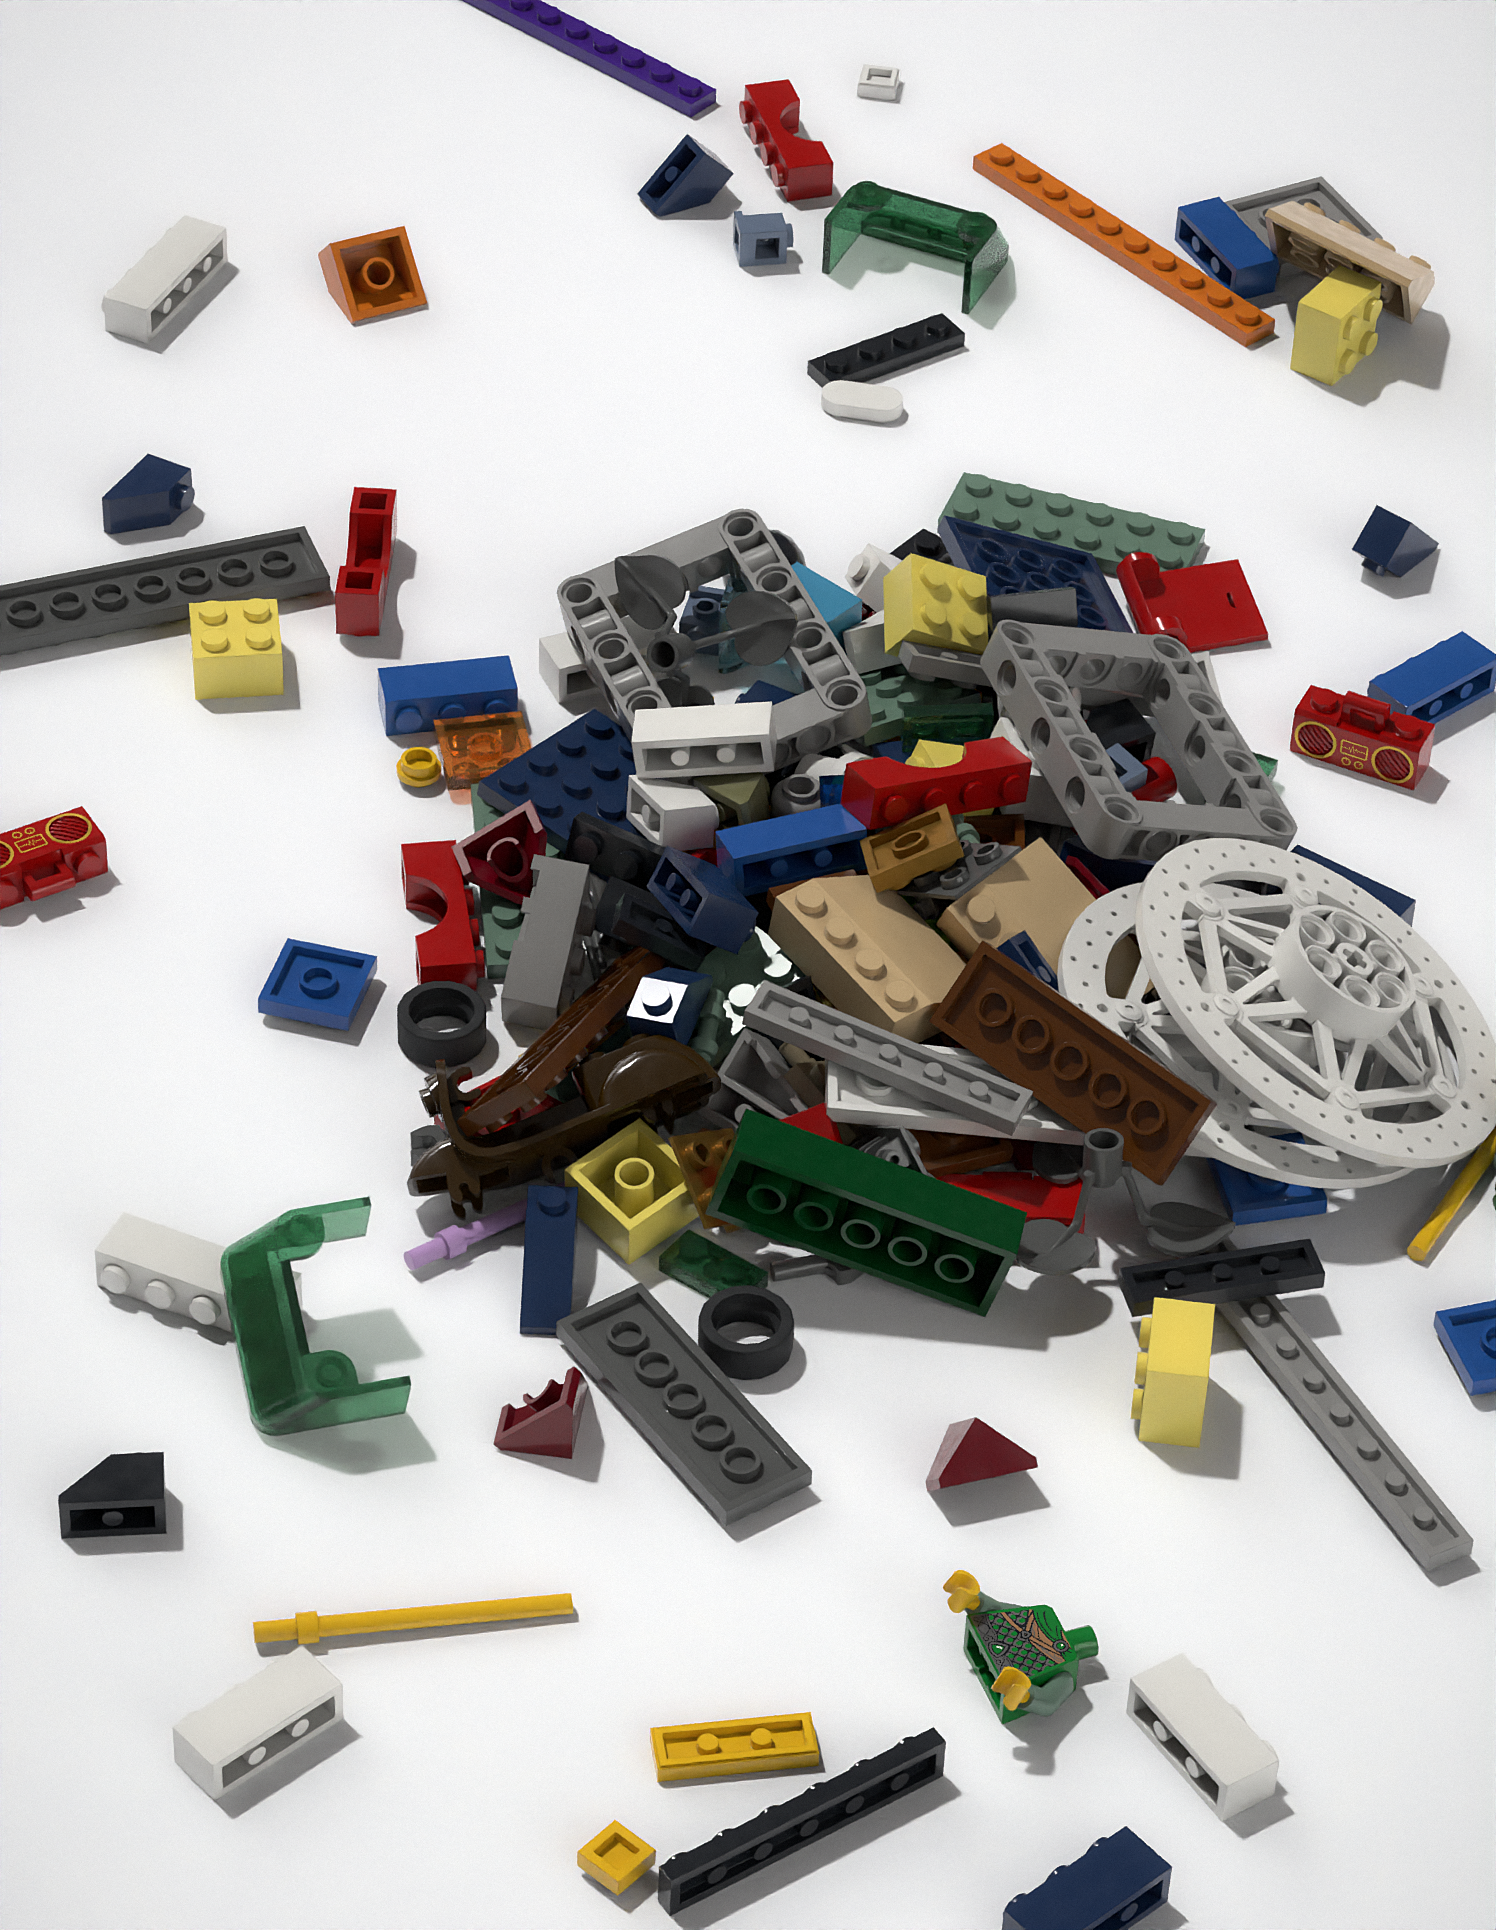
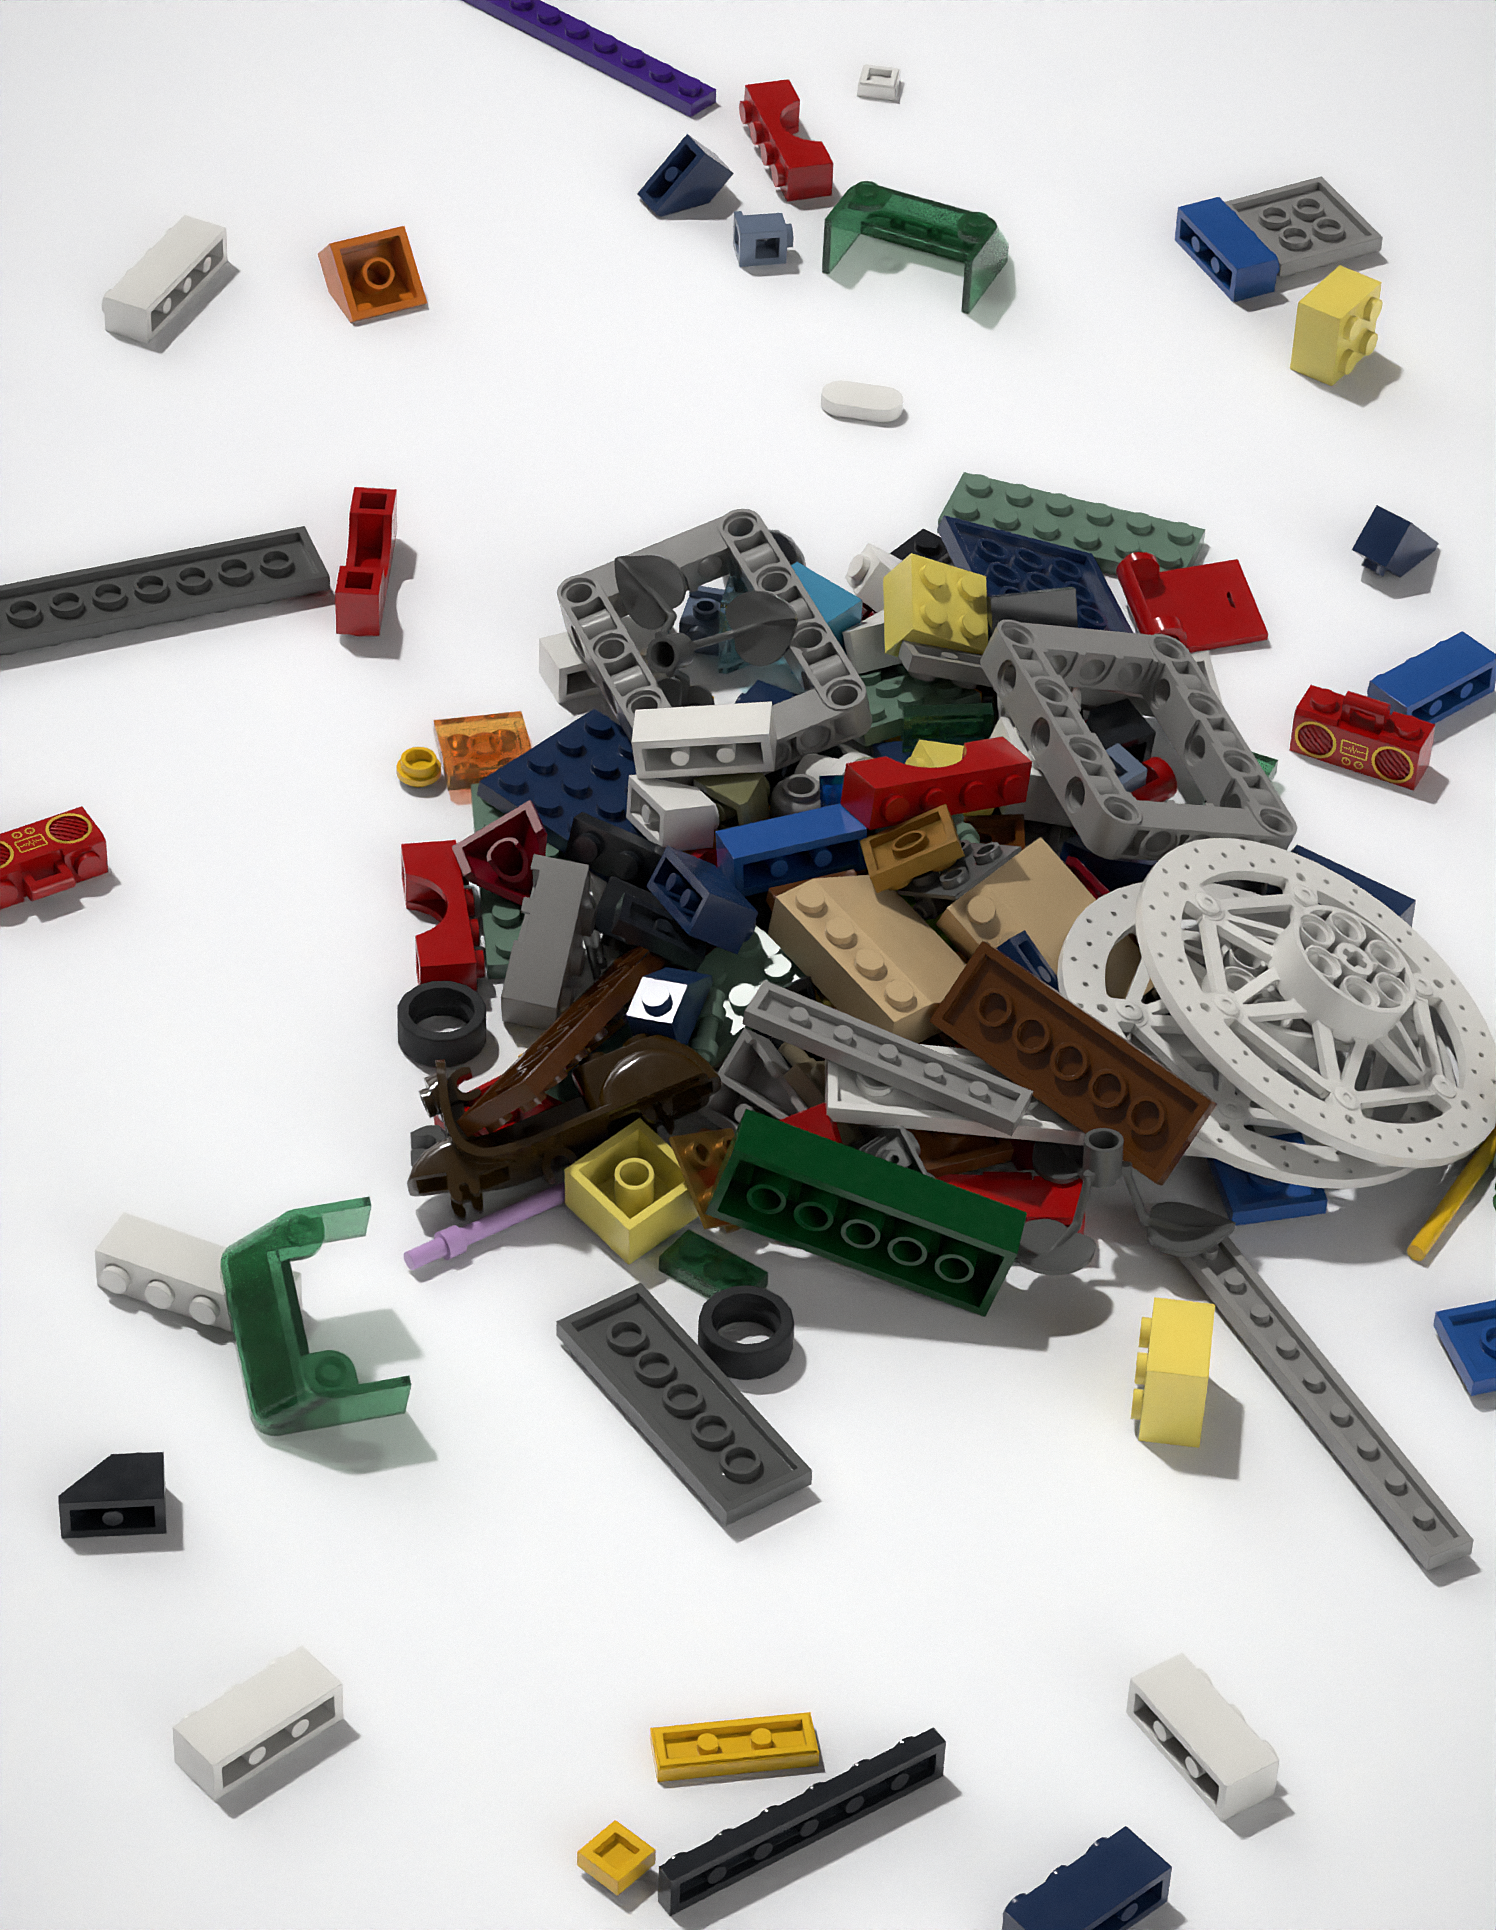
dark blue slope [102,453,195,534] -> none
light yellow brick [189,598,284,700] -> none
yellow bar [253,1593,573,1645] -> none
blue plate [258,938,377,1031] -> none
blue brick [377,655,518,736] -> none
dark red slope [493,1366,588,1459] -> none
dark blue slope [520,1185,578,1335] -> none
dark grey bar [770,1255,863,1285] -> none
black plate [807,313,965,388] -> none
dark red slope [925,1417,1038,1492] -> none
torso [943,1570,1099,1724] -> none
orange plate [972,143,1275,347] -> none
black plate [1118,1239,1326,1317] -> none
tan slope [1265,201,1435,325] -> none

